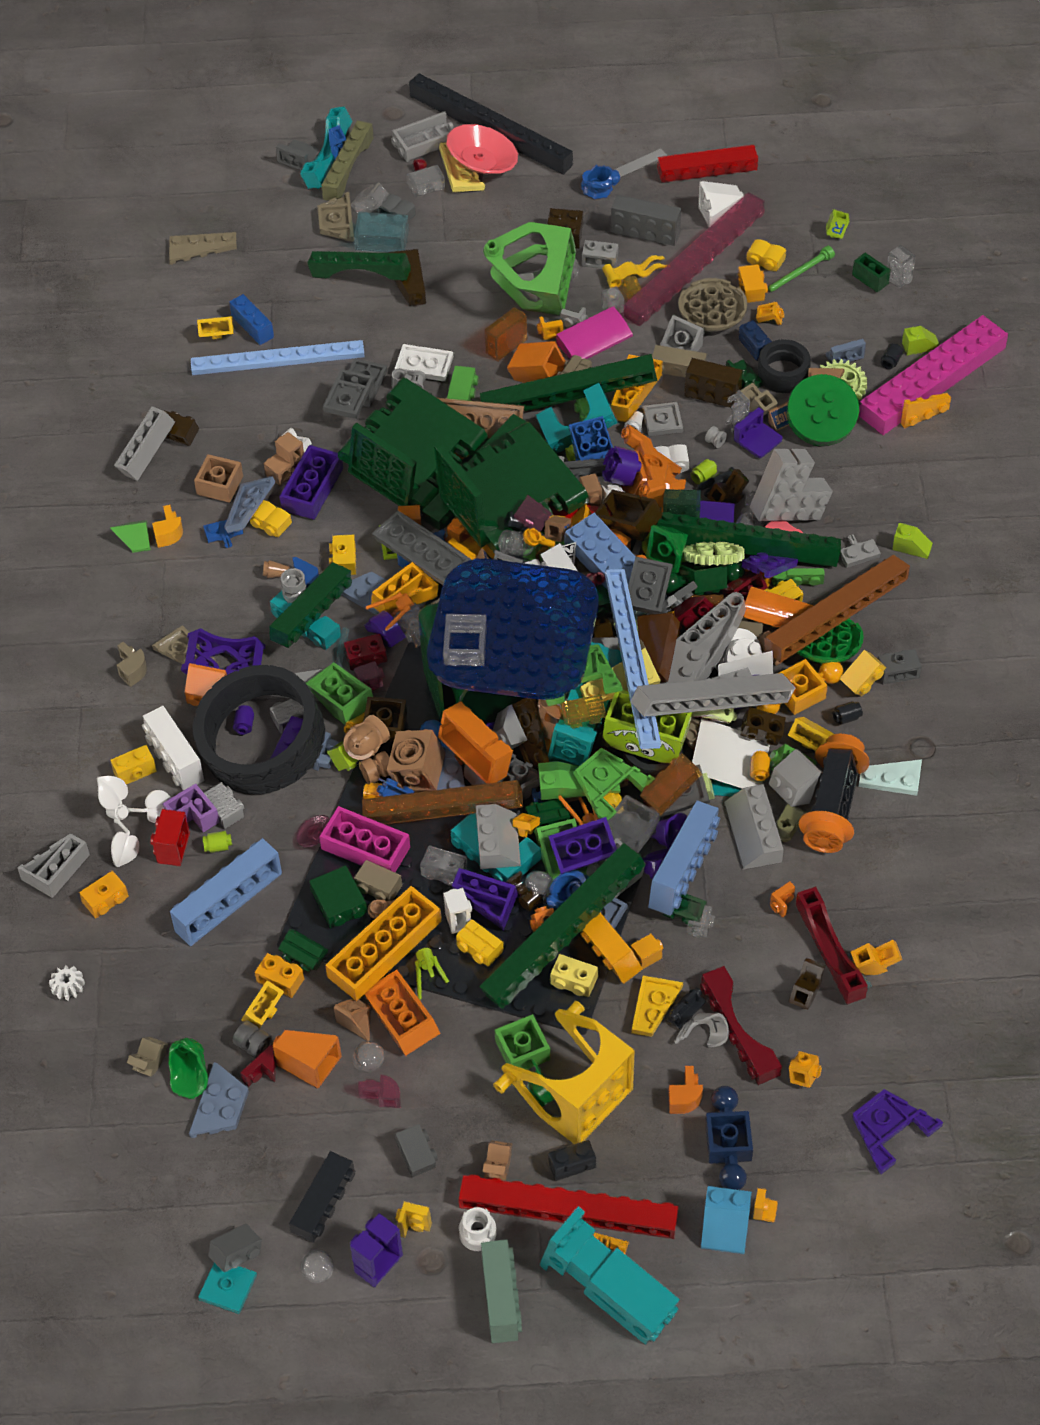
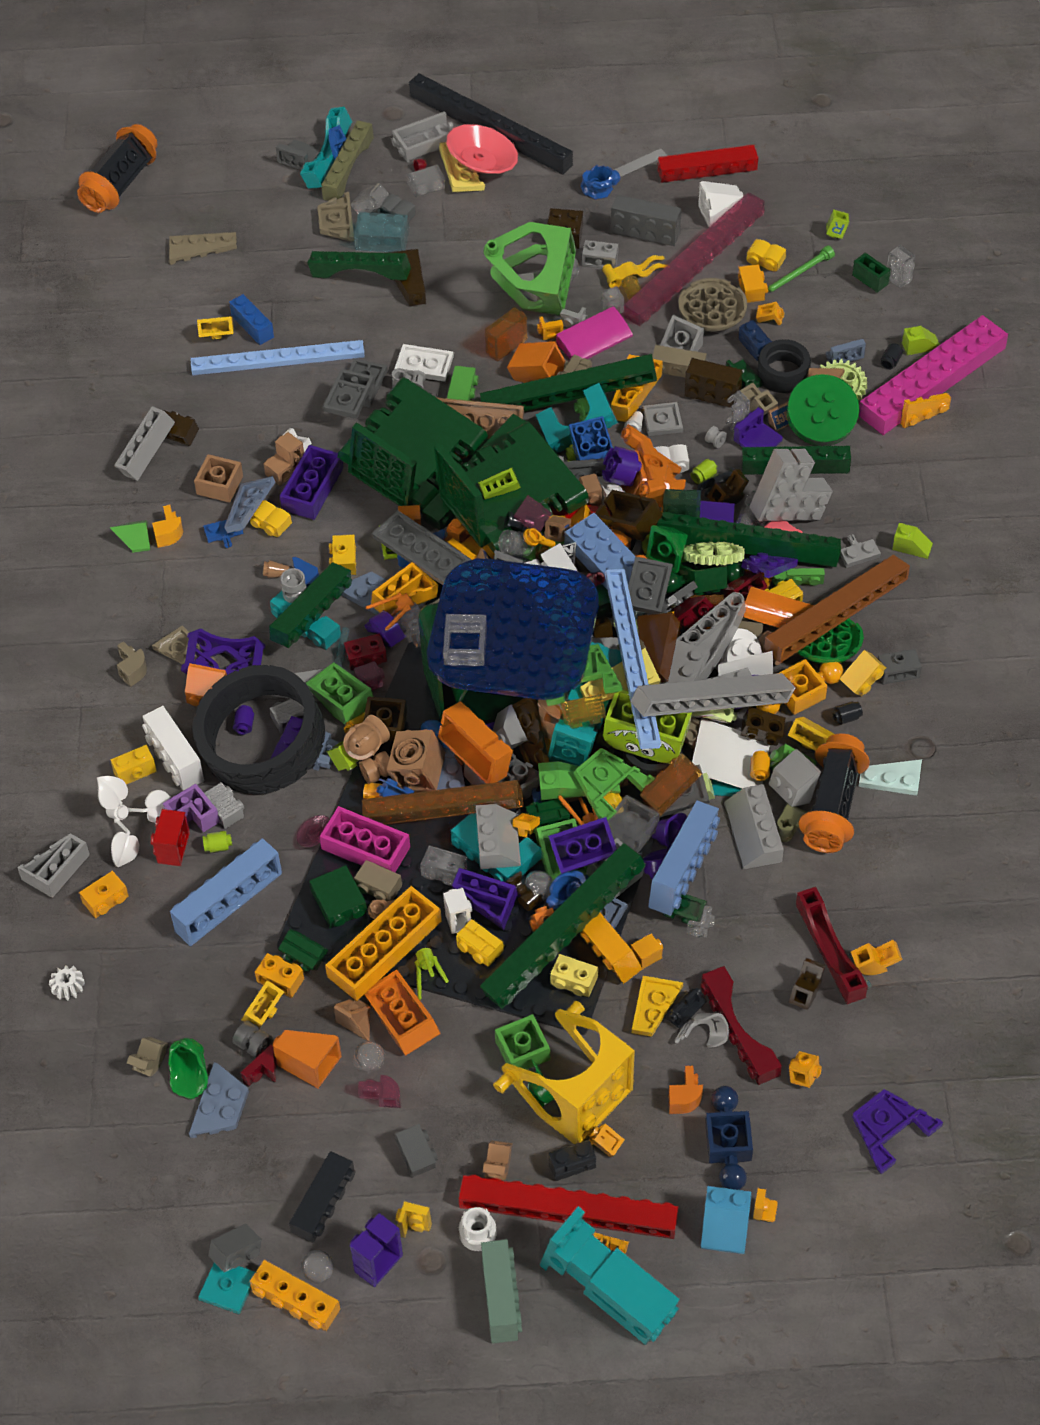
orange bracket [770,881,795,917] -> none
none -> brick [77,124,158,213]
none -> light orange brick [250,1260,340,1331]
none -> lime slope [478,468,521,499]
none -> light orange bracket [588,1123,625,1158]
none -> dark green brick [741,446,851,475]

